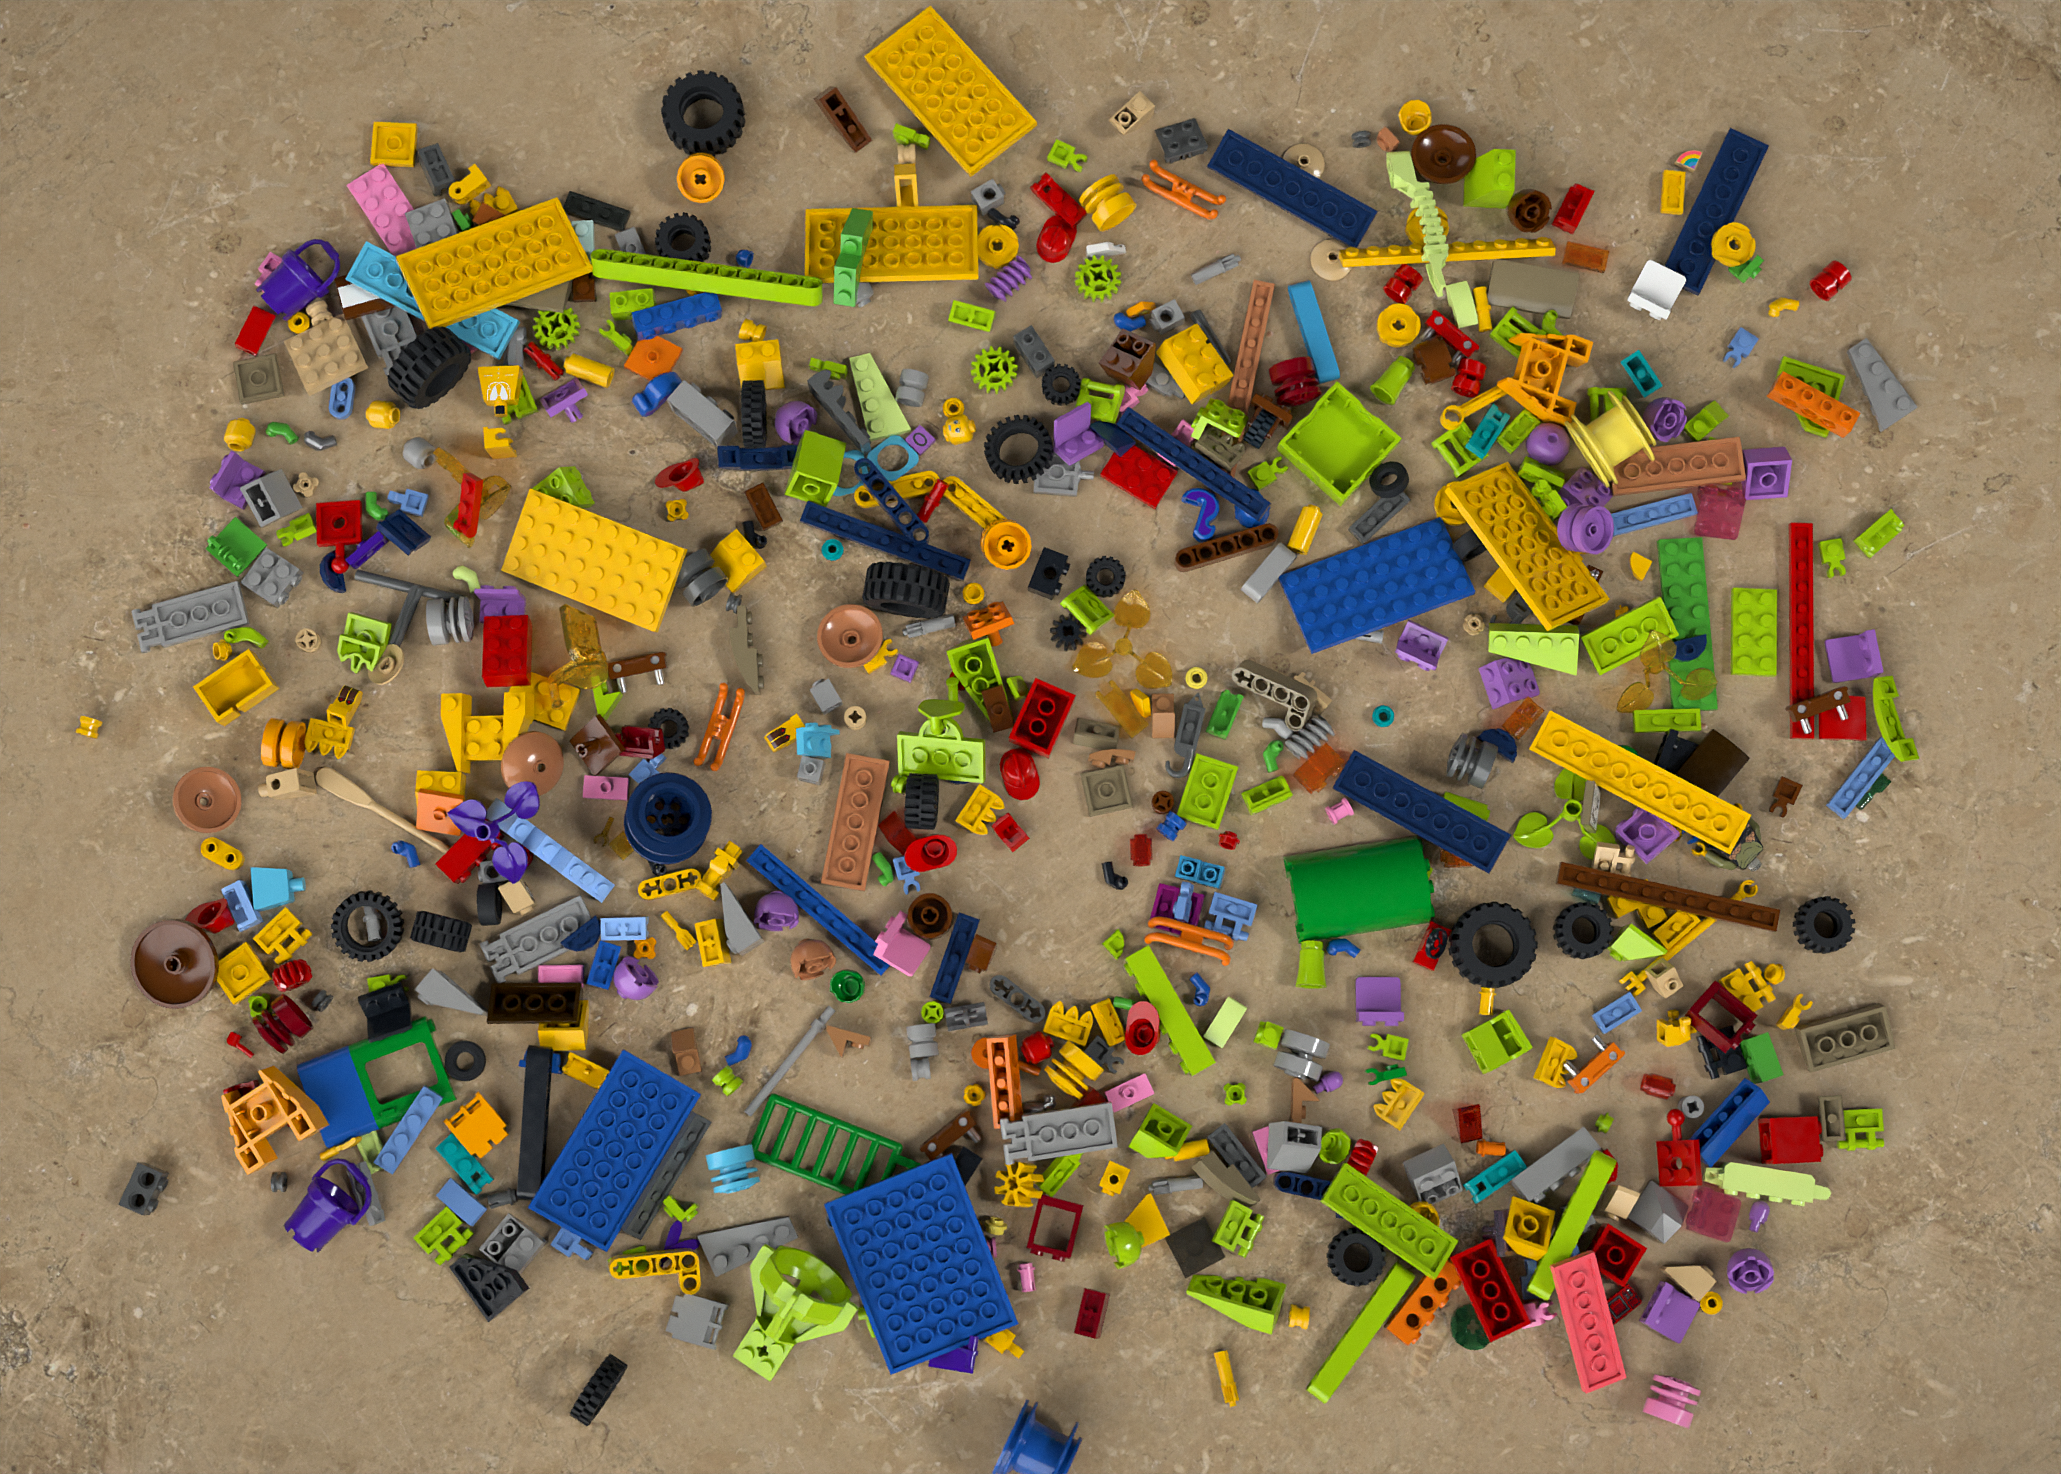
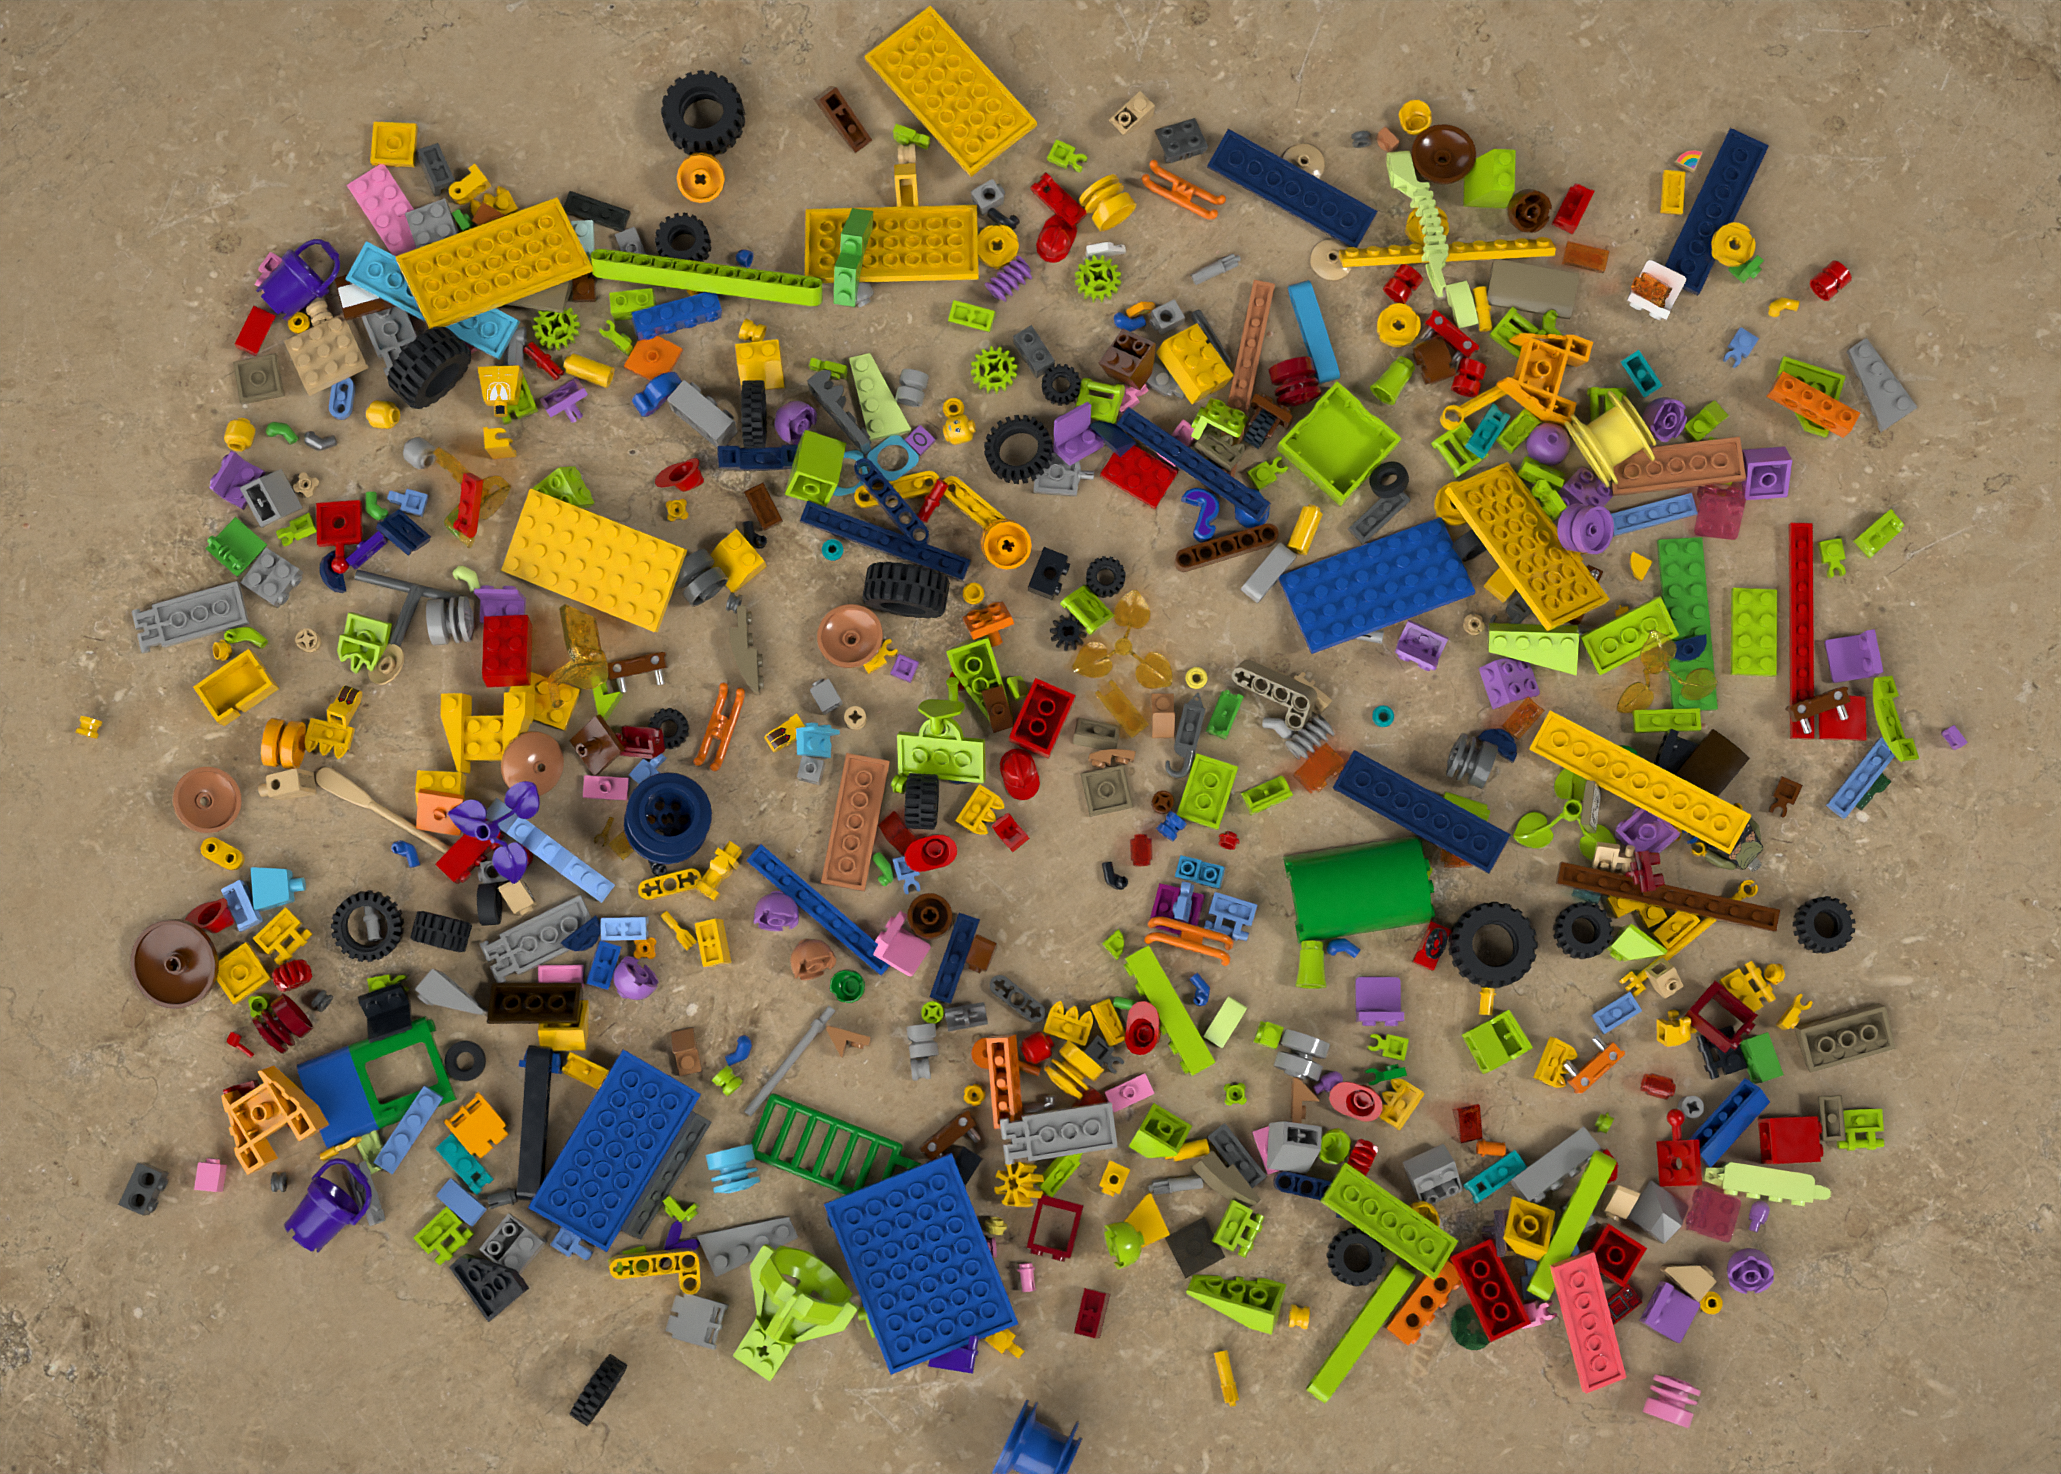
light grey slope [721,882,765,956] -> none
light grey piece [902,614,955,638] -> none
yellow tile [1130,688,1151,718] -> none
bright green arm [1263,740,1284,773] -> none
bright pink bush [1325,798,1354,825] -> none
none -> bright pink brick [194,1158,227,1192]
none -> piece [1329,1081,1383,1122]
none -> dark red hips [1625,850,1665,892]
none -> clear orange hips [1631,272,1672,308]
none -> medium lavender tile [1941,725,1968,750]

